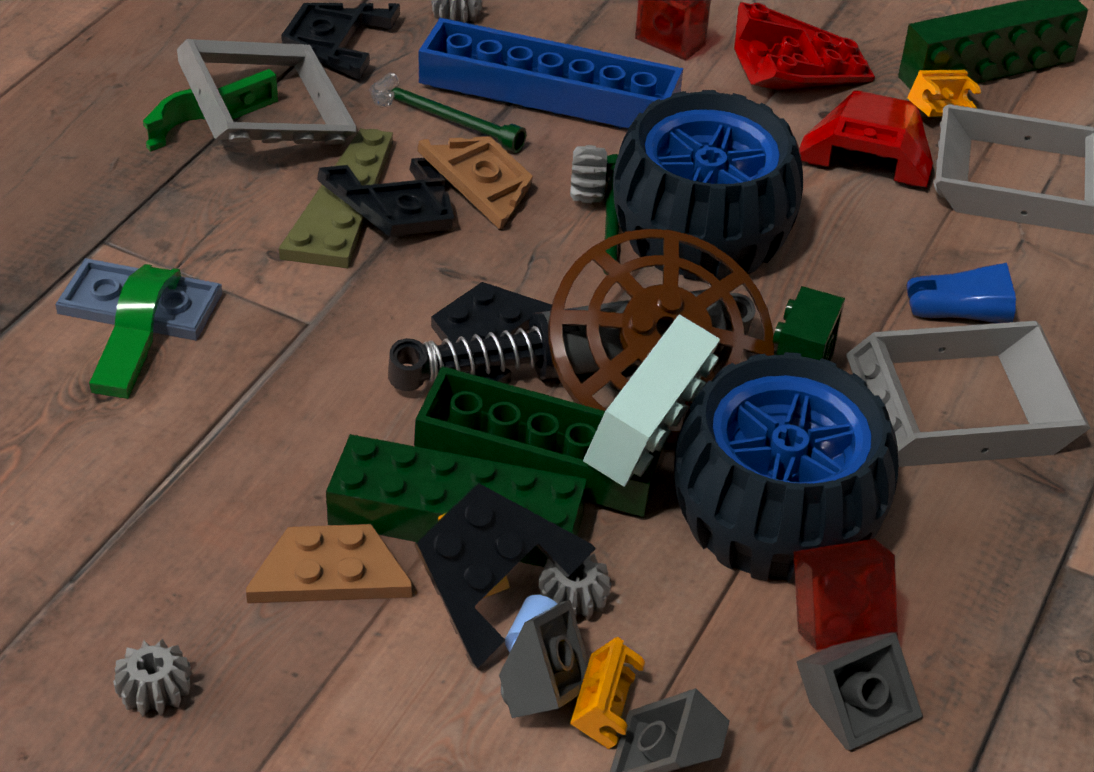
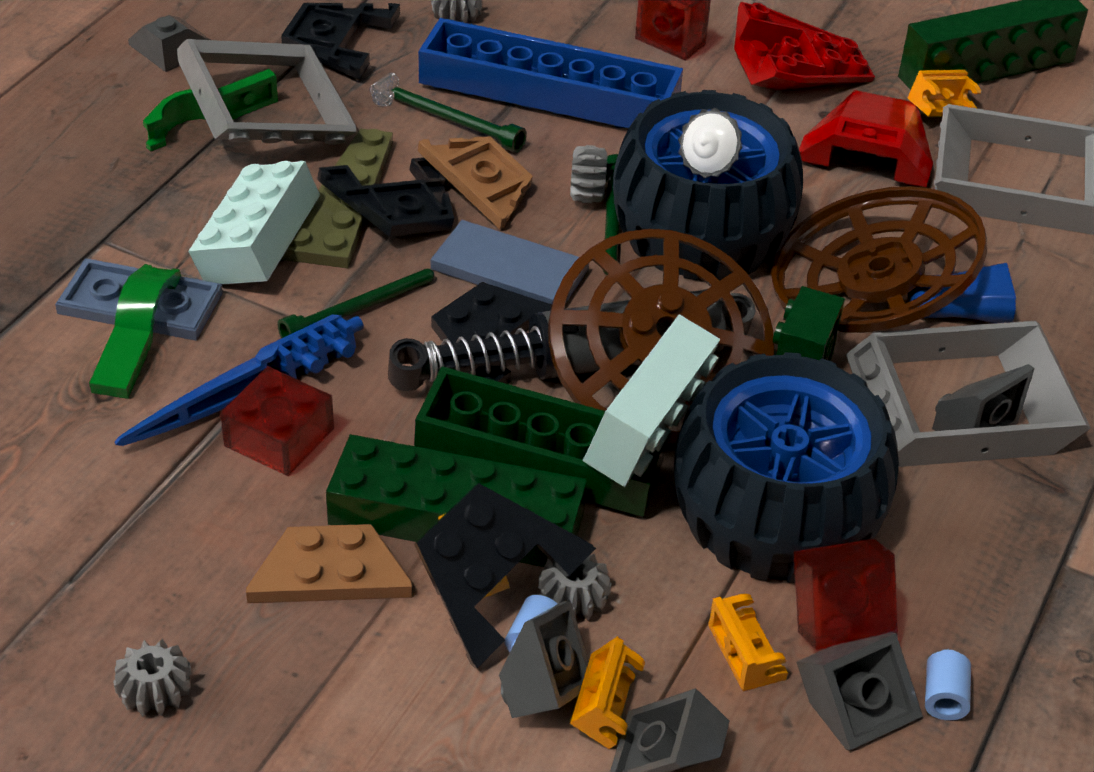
none -> blue piece [115,314,364,446]
none -> dark grey slope [128,15,211,72]
none -> light aqua brick [188,161,320,284]
none -> clear red brick [220,366,334,477]
none -> dark green piece [277,268,434,339]
none -> sand blue tile [430,220,589,304]
none -> white piece [678,108,742,179]
none -> light orange hinge [708,594,788,692]
none -> reddish brown dish [771,186,987,333]
none -> light blue brick [925,649,971,720]
none -> dark grey slope [932,364,1035,431]

